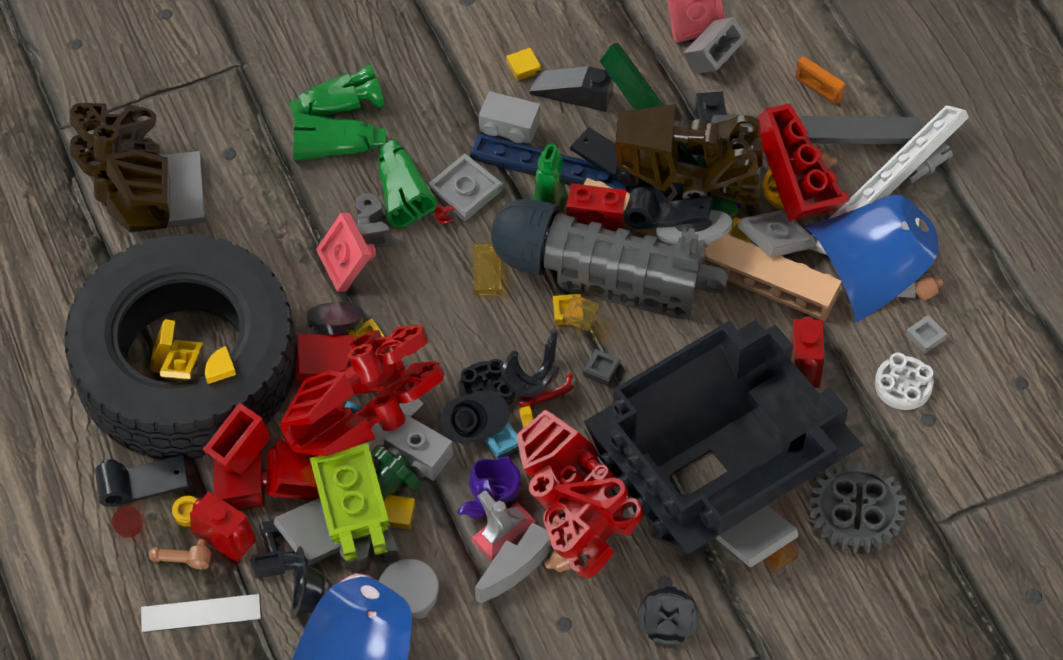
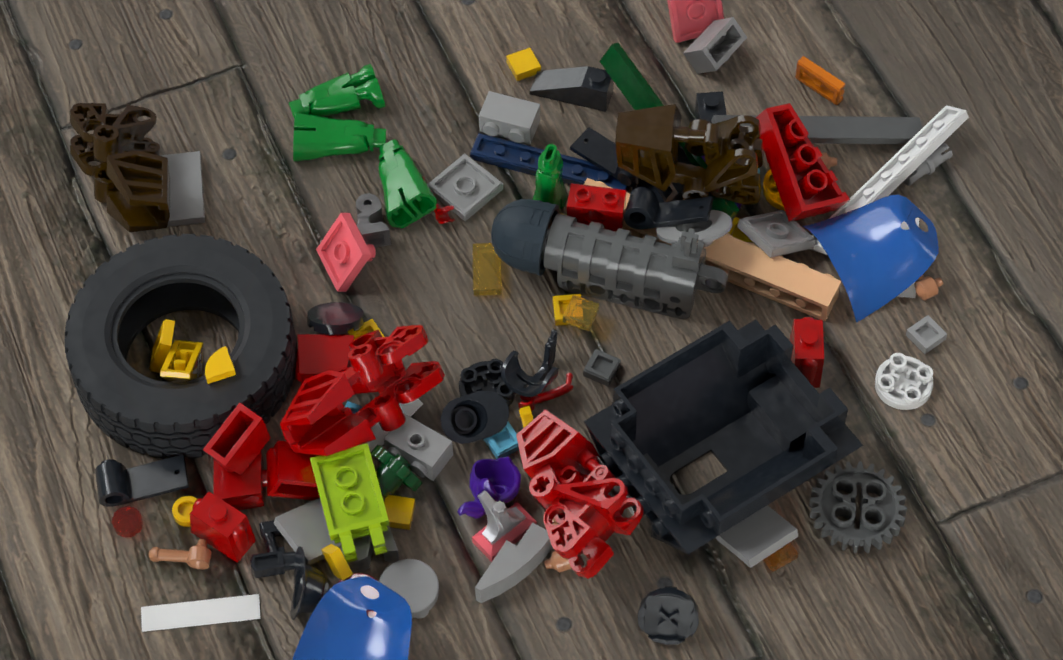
none -> yellow tile [321,544,353,580]

